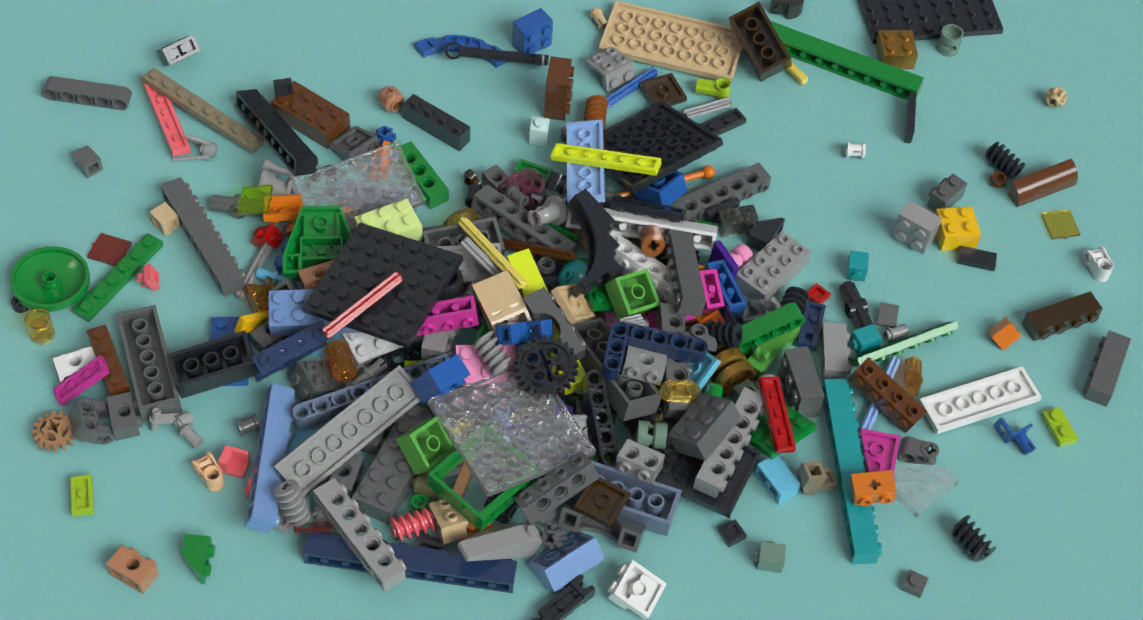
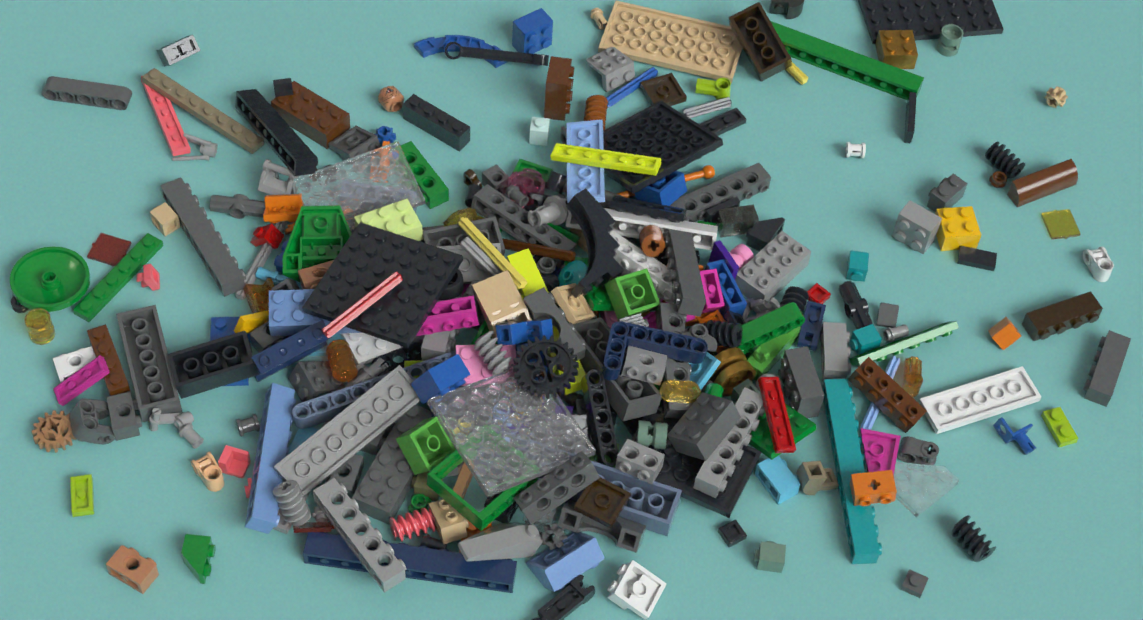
dark grey brick [72,145,103,179] -> none
clear neon green piece [237,185,273,215] -> none

